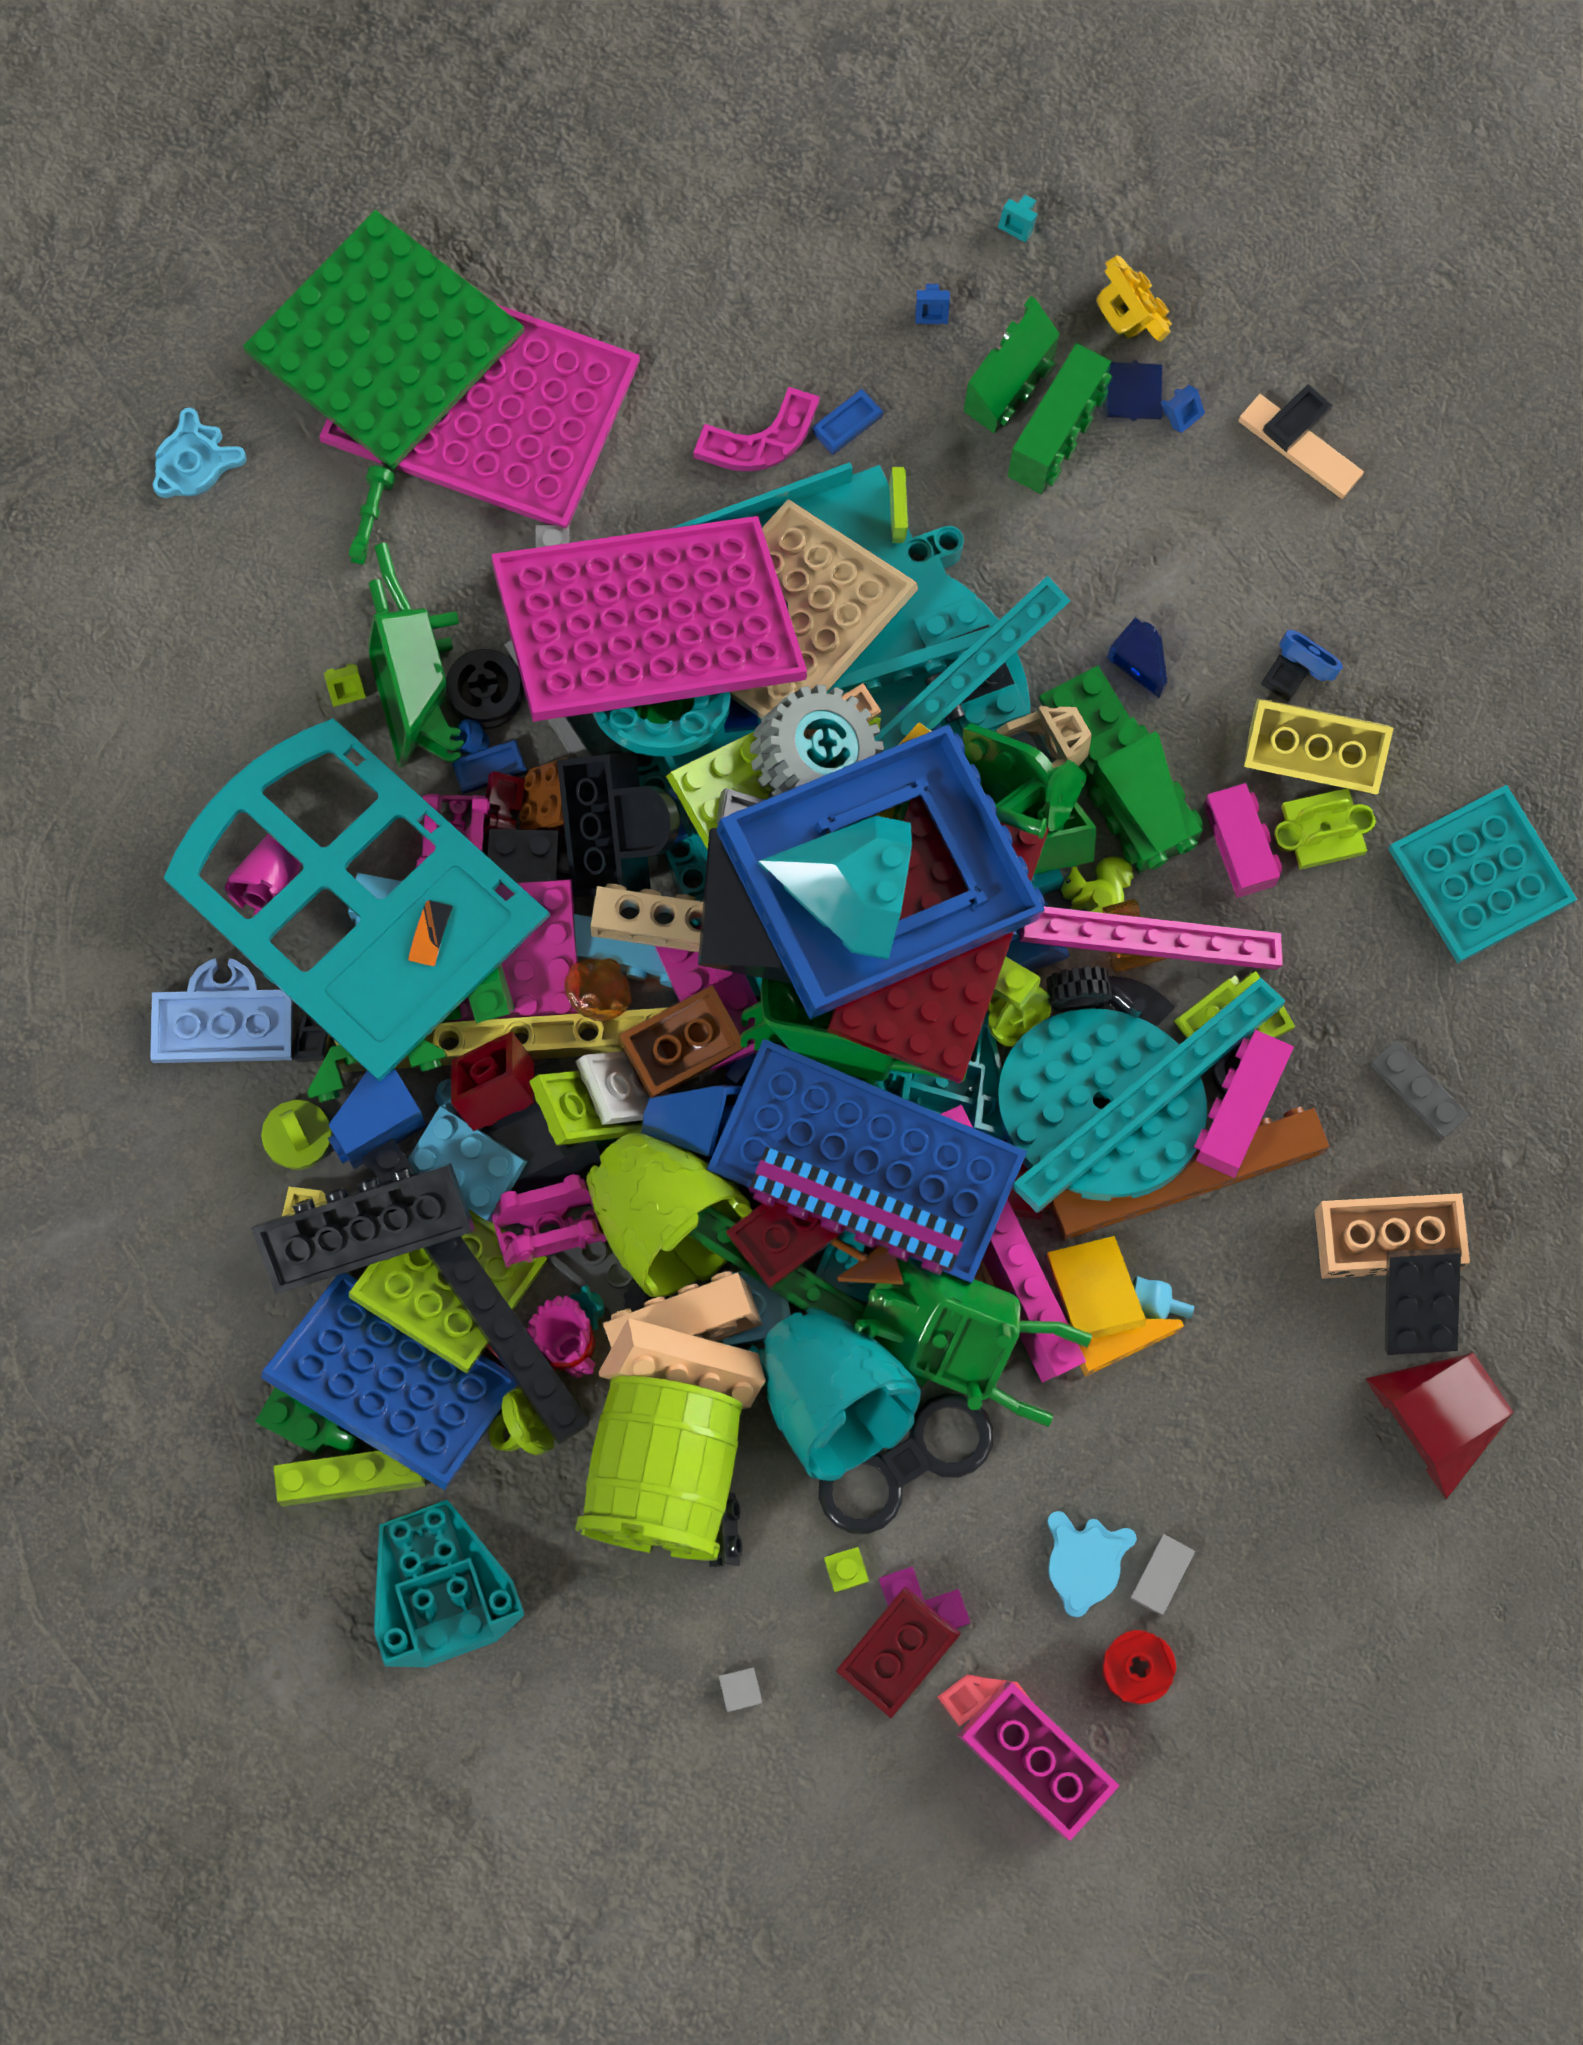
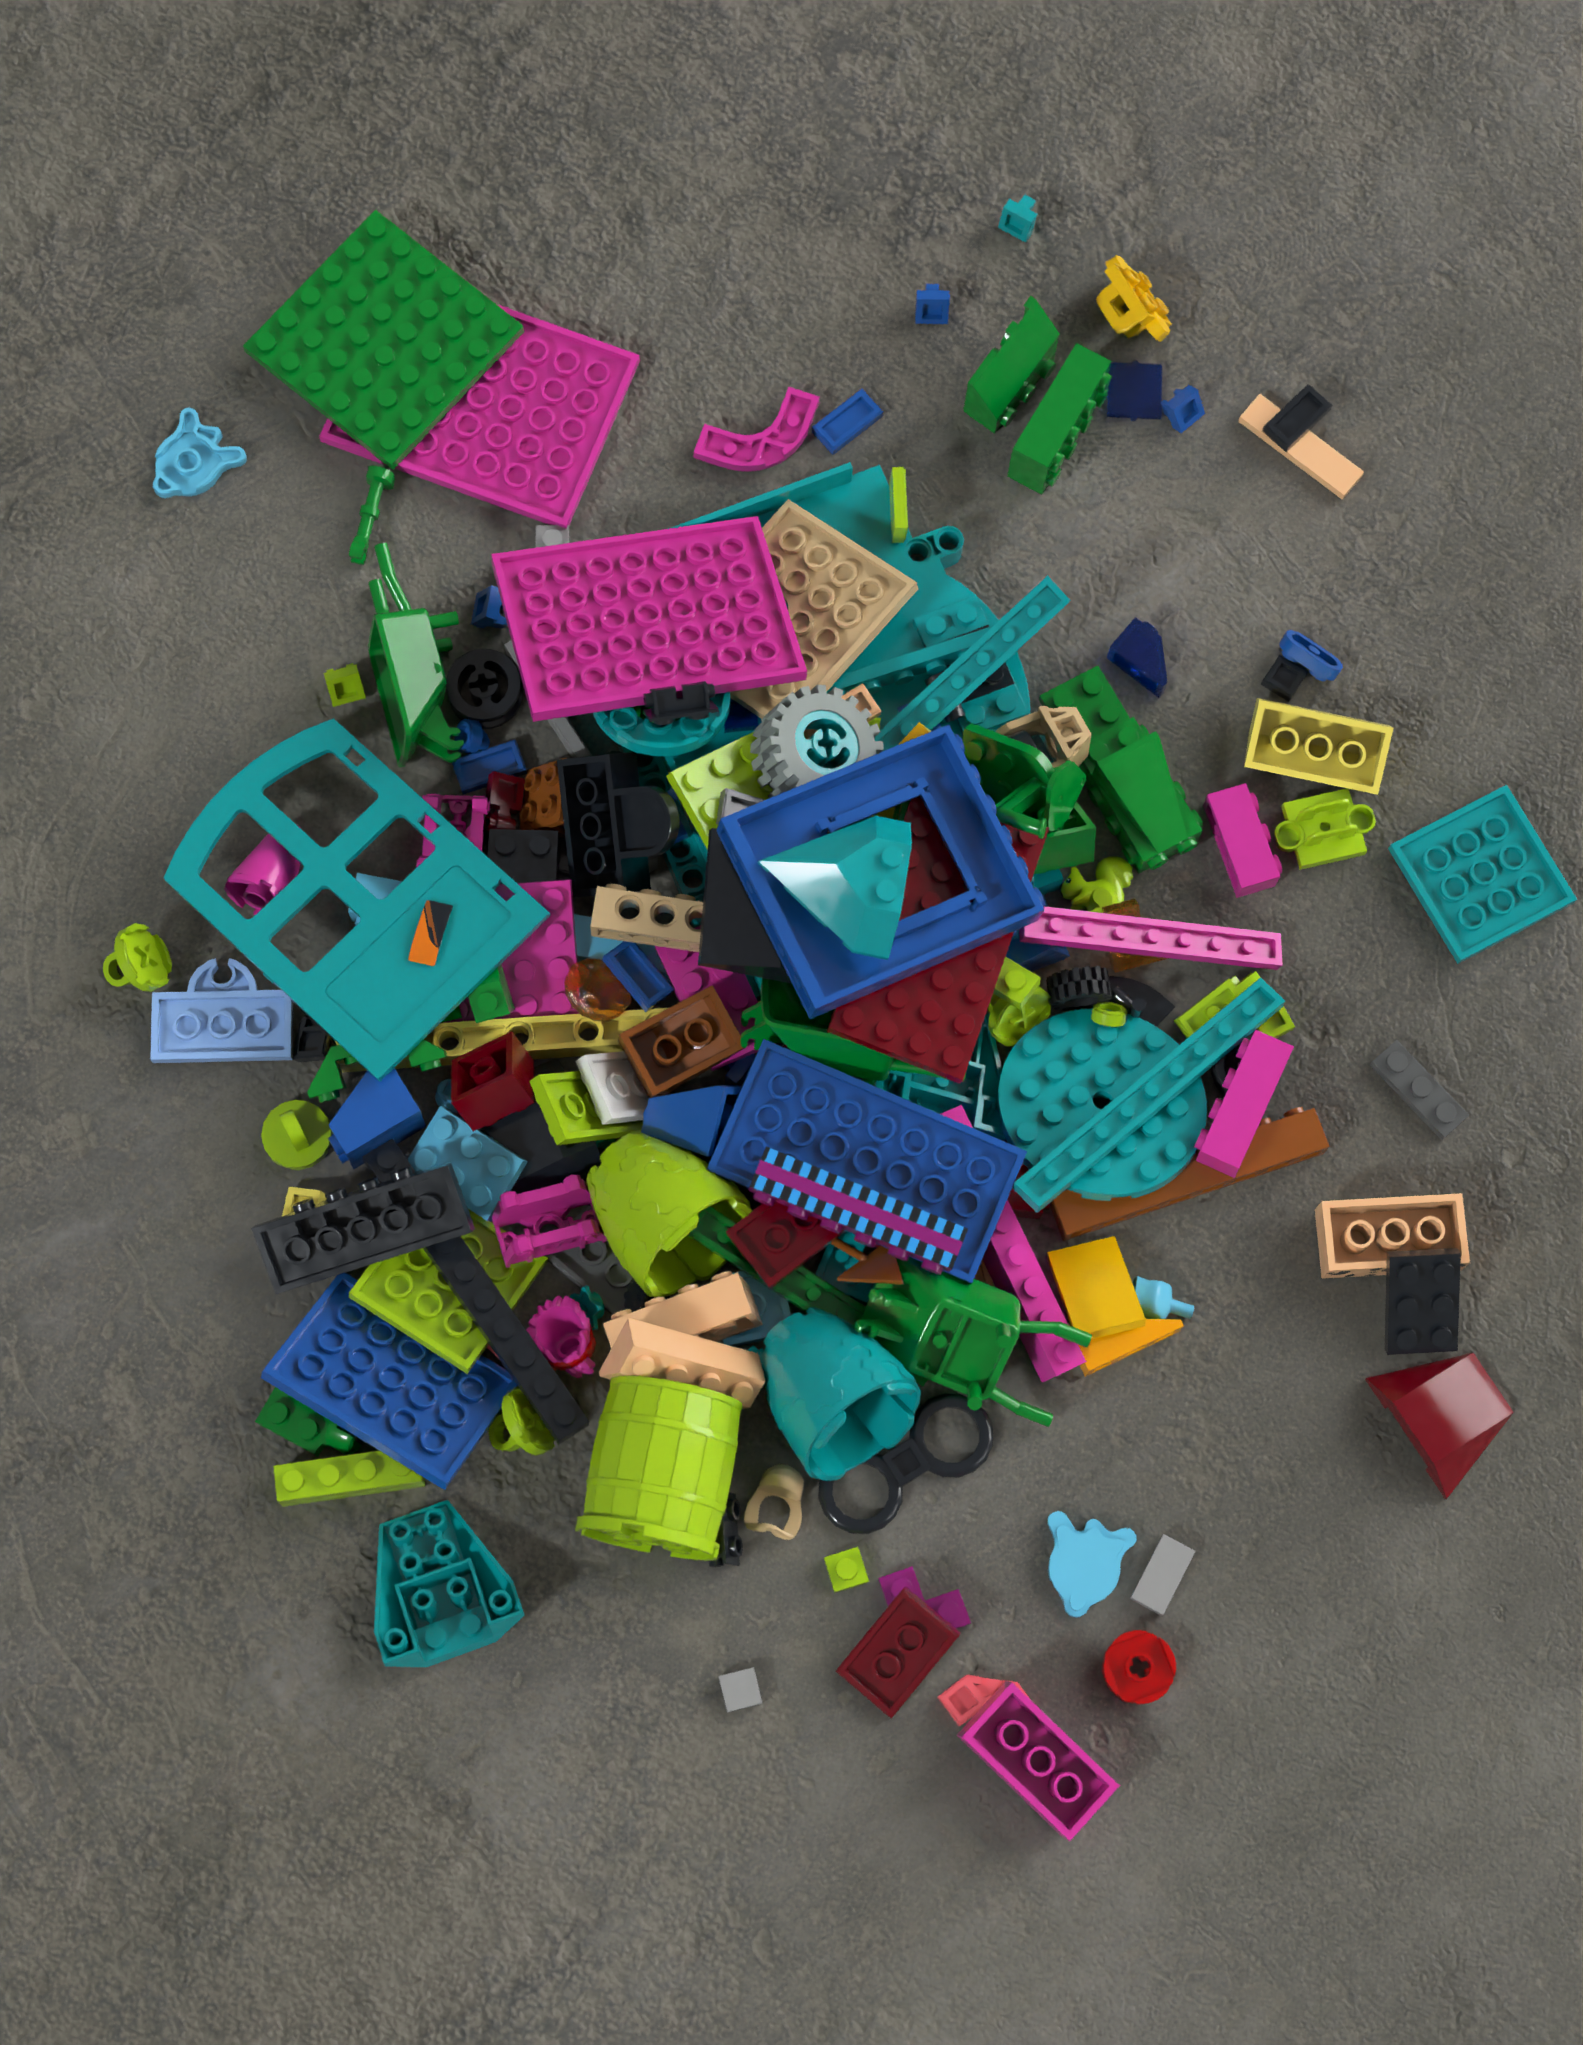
none -> lime tile [103,923,172,992]
none -> blue tile [471,585,508,629]
none -> blue tile [602,941,674,1012]
none -> black hinge [643,681,719,725]
none -> tan piece [744,1464,804,1540]
none -> lime tile [1091,1002,1127,1027]

